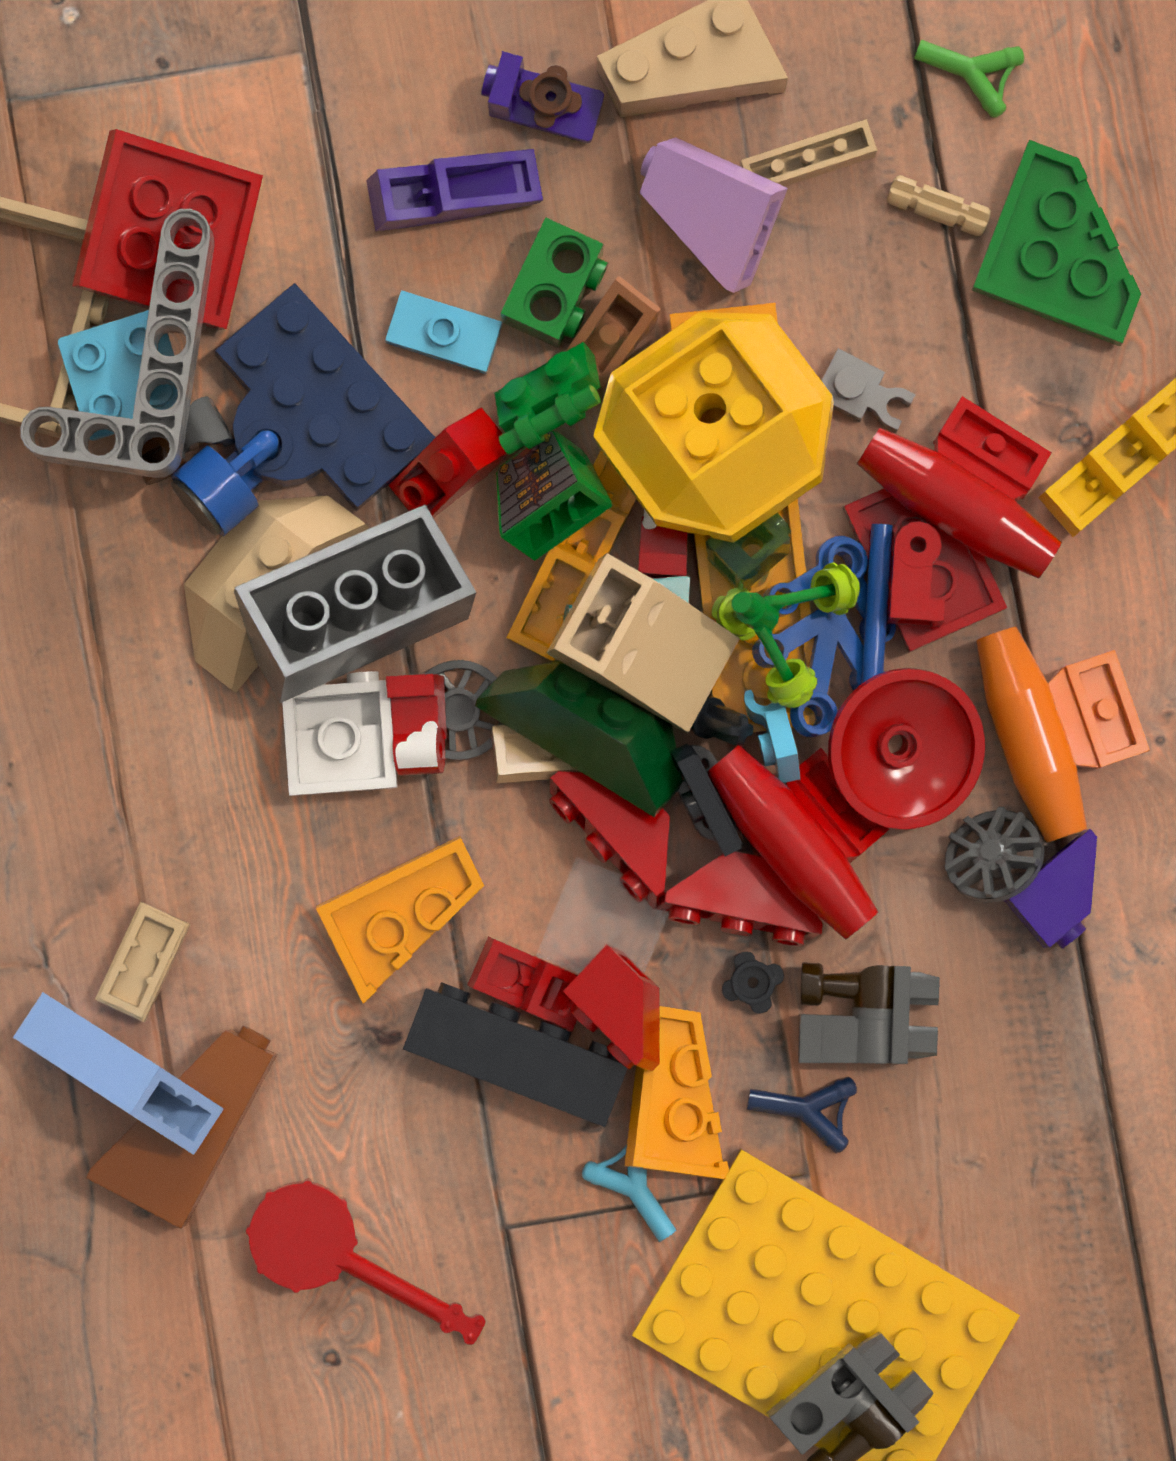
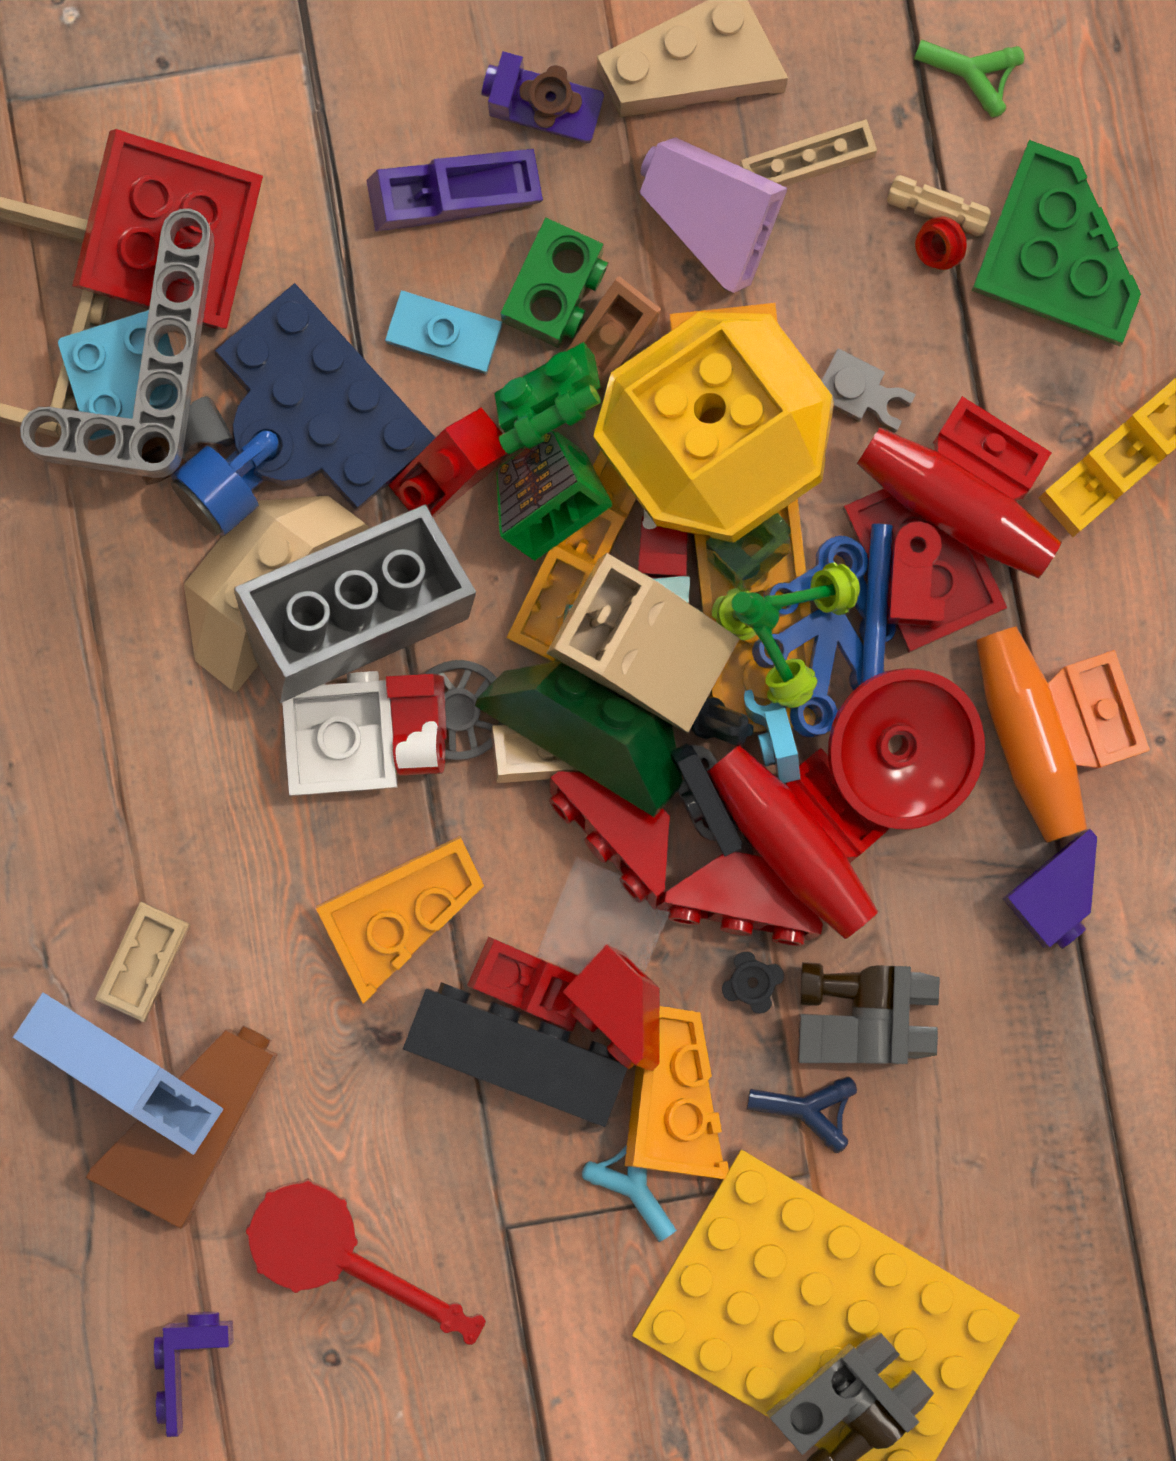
dark grey wheel [944,807,1044,903] -> none
none -> dark purple bracket [154,1312,234,1437]
none -> red plate [915,216,967,270]

